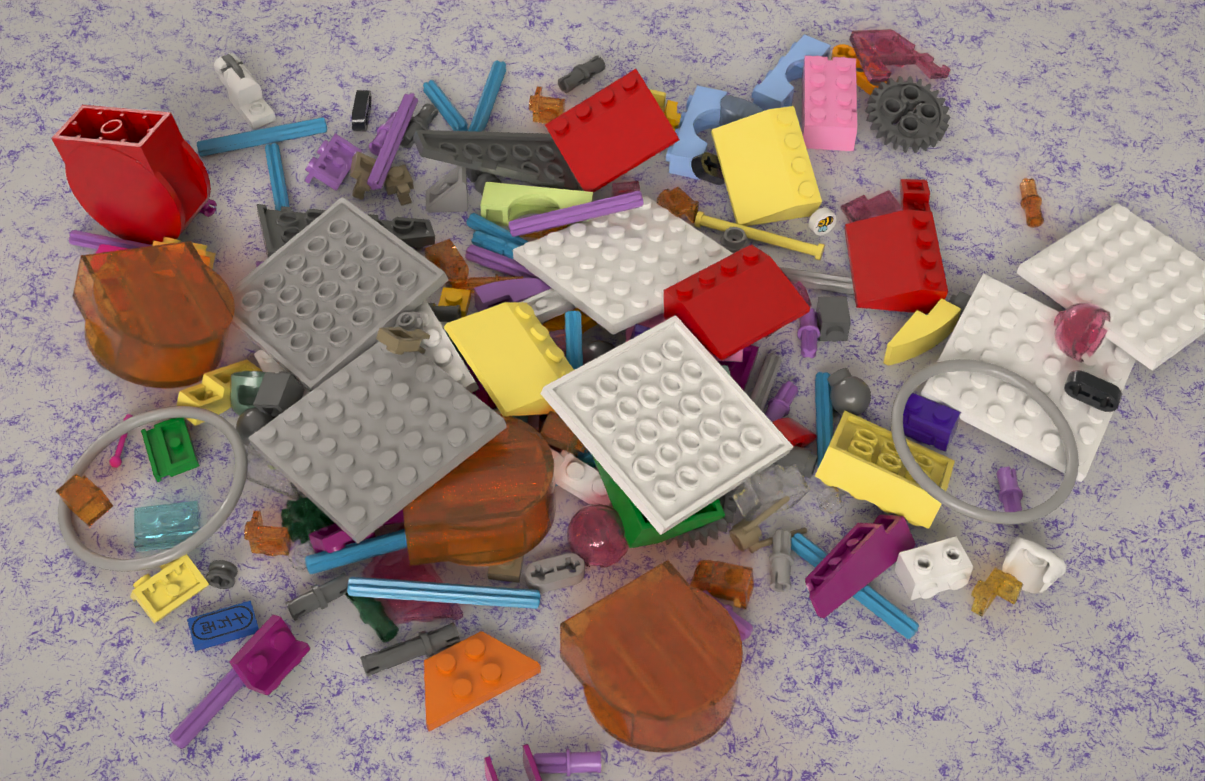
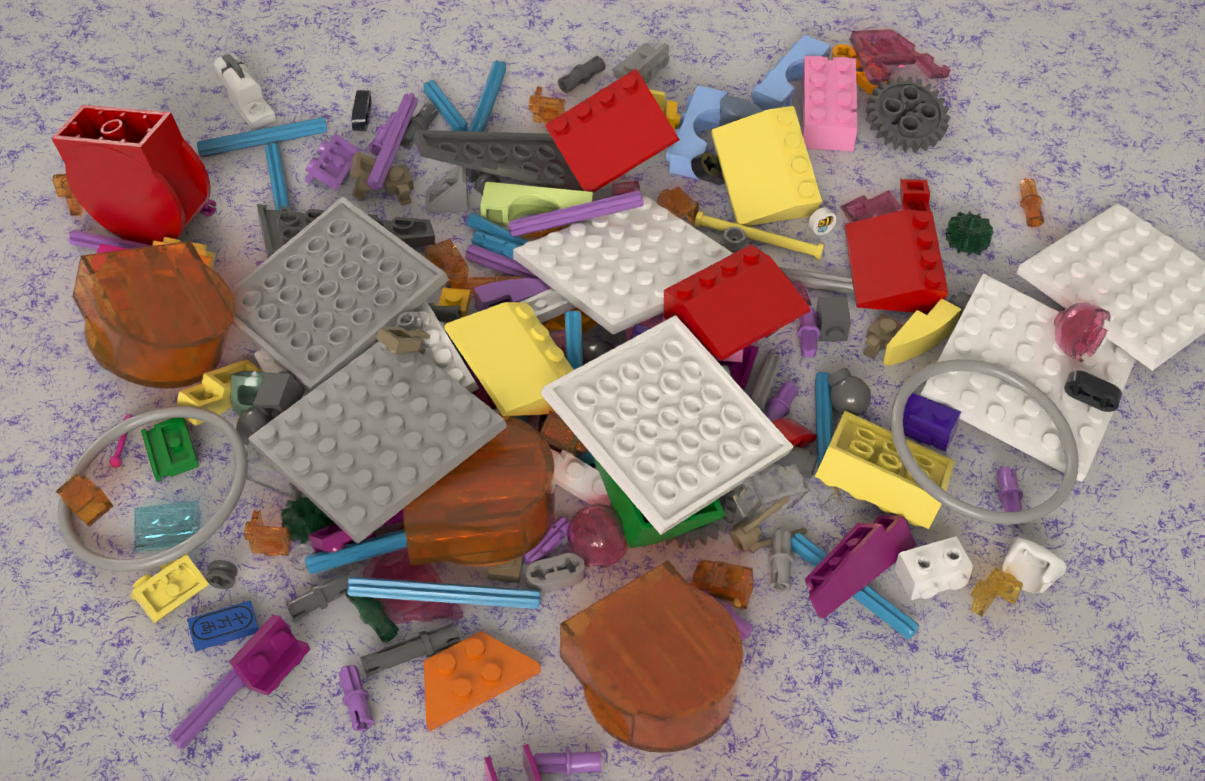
none -> clear orange bracket [52,174,83,216]
none -> medium lavender axle [339,665,374,731]
none -> medium lavender axle [523,517,572,565]
none -> light grey bracket [614,43,670,83]
none -> dark tan plate [863,314,904,359]
none -> clear green gear [945,210,993,256]

